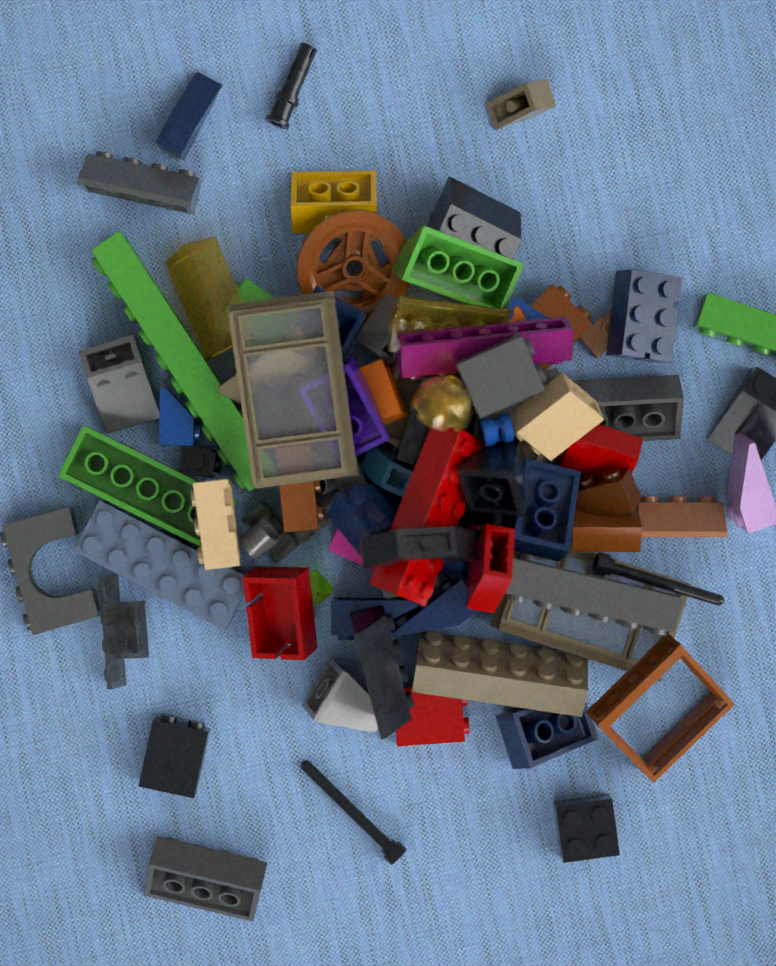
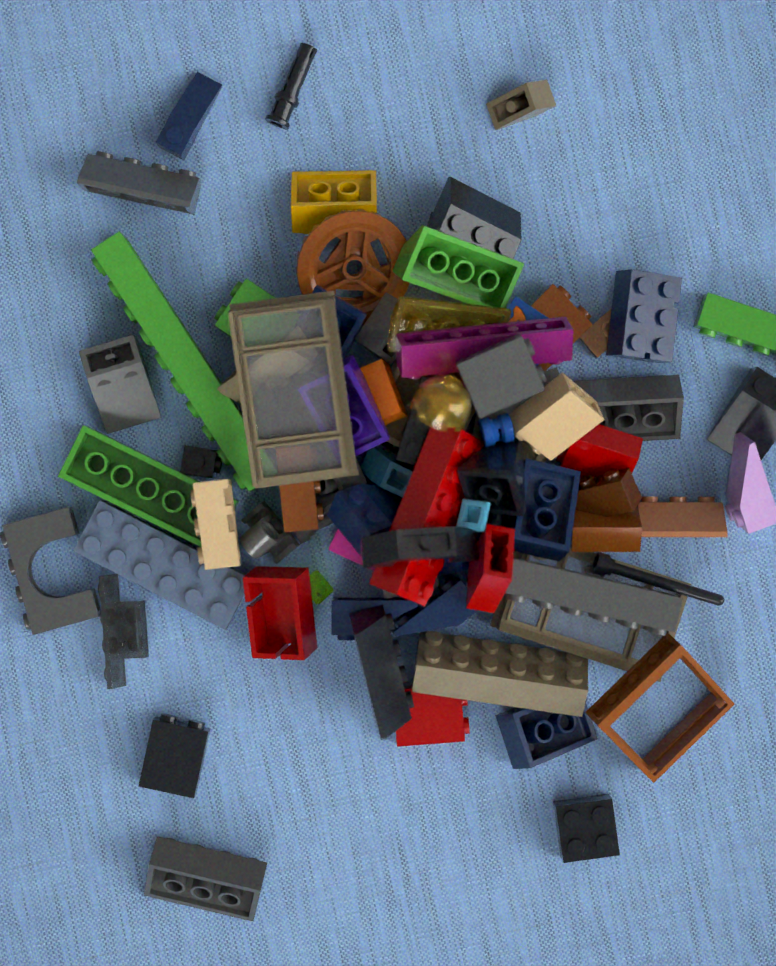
blue slope [159,388,201,446] -> none
clear yellow slope [166,236,256,360] -> none
black piece [301,760,407,865] -> none
light grey slope [302,658,378,733] -> none
none -> medium azure slope [456,499,490,532]

